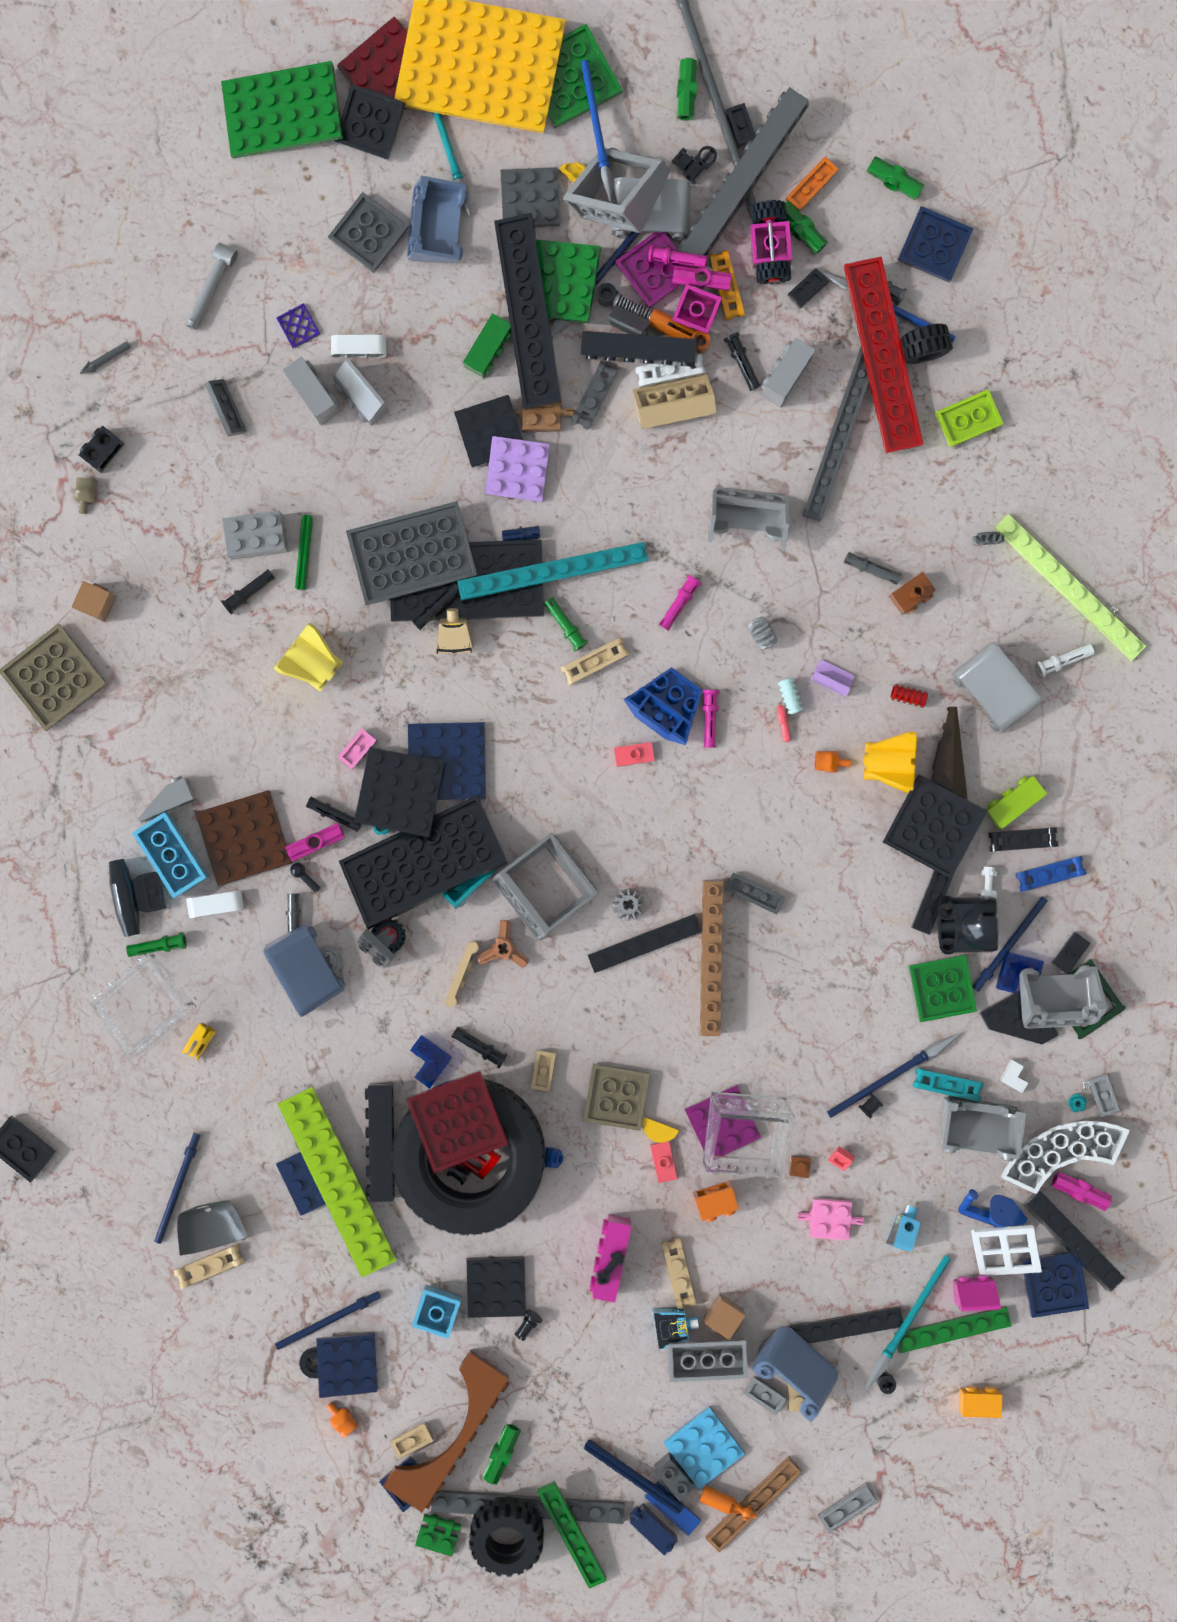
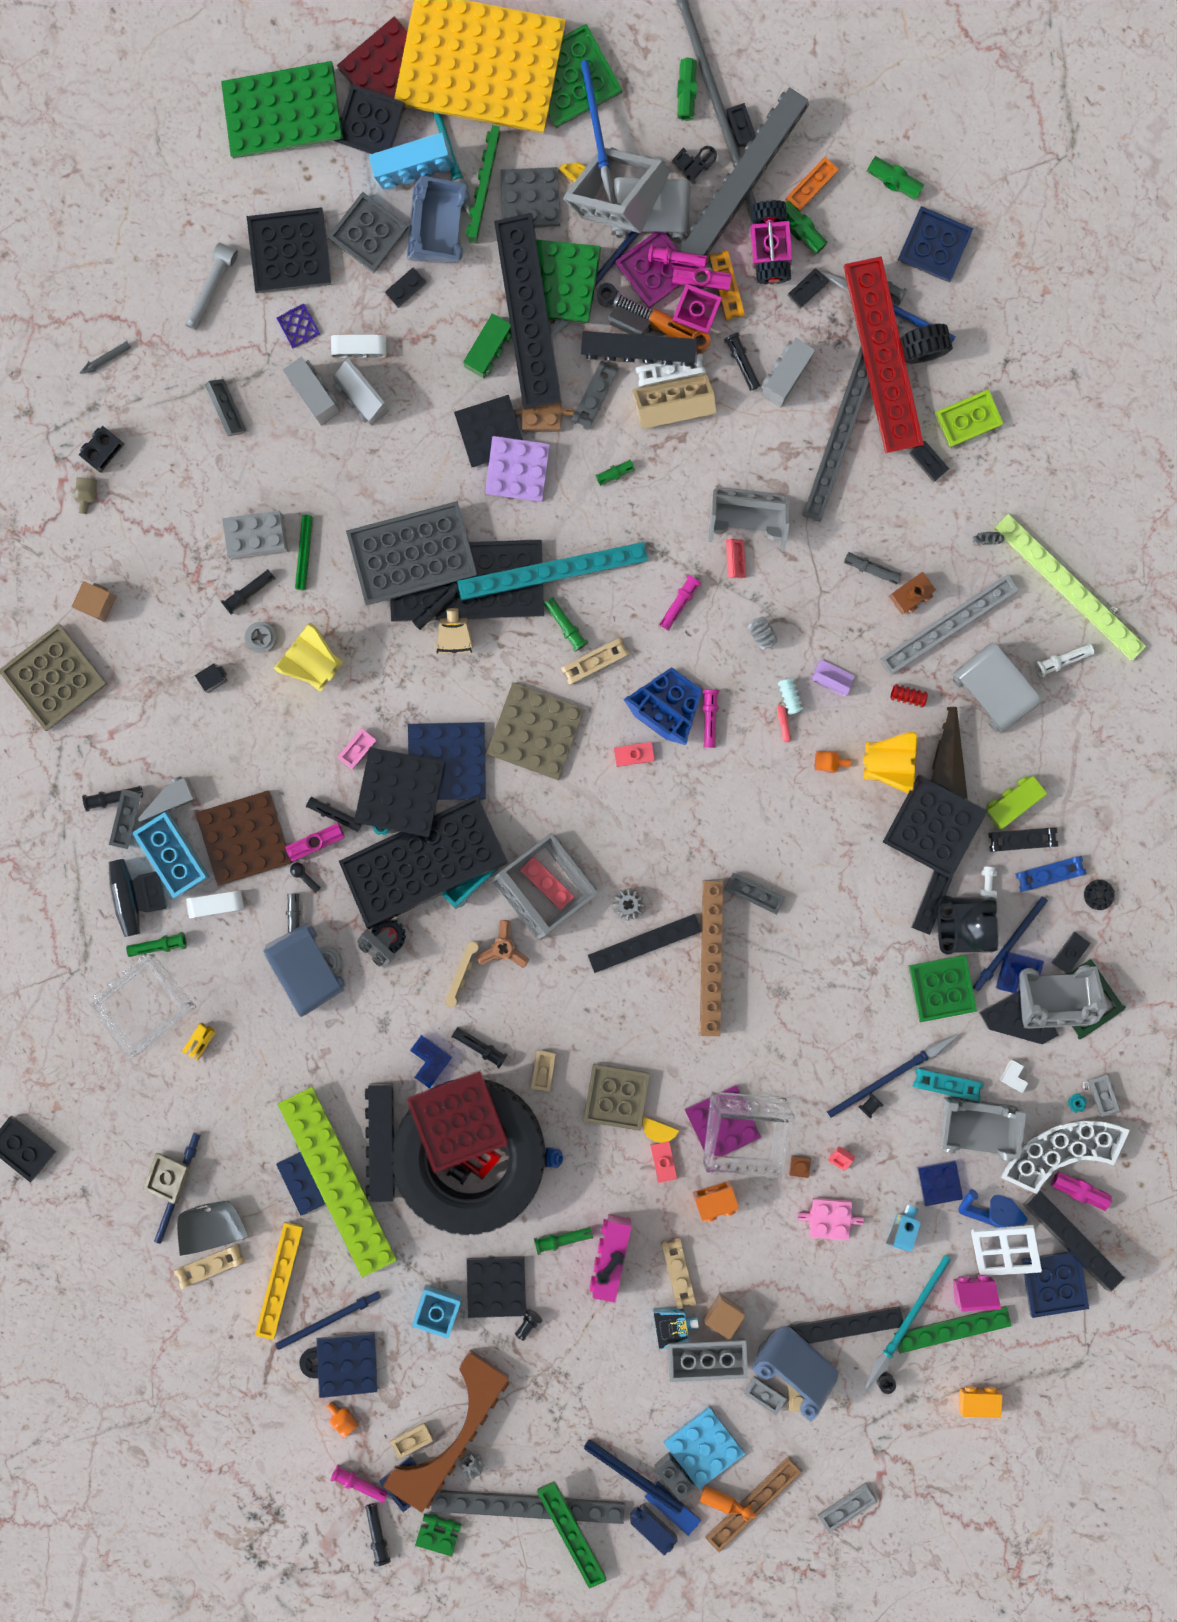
black tyre [469,1496,544,1577] -> none
green piece [482,1423,521,1485] -> none
dark blue axle [502,525,540,541] -> none
none -> black pin [82,785,143,812]
none -> dark grey plate [109,789,141,849]
none -> plate [143,1153,190,1204]
none -> black brick [195,663,228,693]
none -> light grey gear [245,622,276,653]
none -> black plate [246,207,332,294]
none -> yellow plate [255,1222,304,1340]
none -> dark pink pin [330,1464,388,1503]
none -> black pin [365,1503,391,1566]
none -> medium azure brick [369,132,455,190]
none -> black plate [385,267,426,308]
none -> light grey gear [459,1453,485,1479]
none -> green plate [466,125,500,244]
none -> dark tan plate [486,682,584,780]
none -> coral plate [520,856,574,910]
none -> green pin [534,1226,593,1255]
none -> green pin [595,459,635,486]
none -> coral plate [726,539,746,579]
none -> light grey plate [880,574,1018,675]
none -> black plate [909,440,950,482]
none -> clear blue plate [917,1160,963,1206]
none -> black gear [1084,880,1115,910]

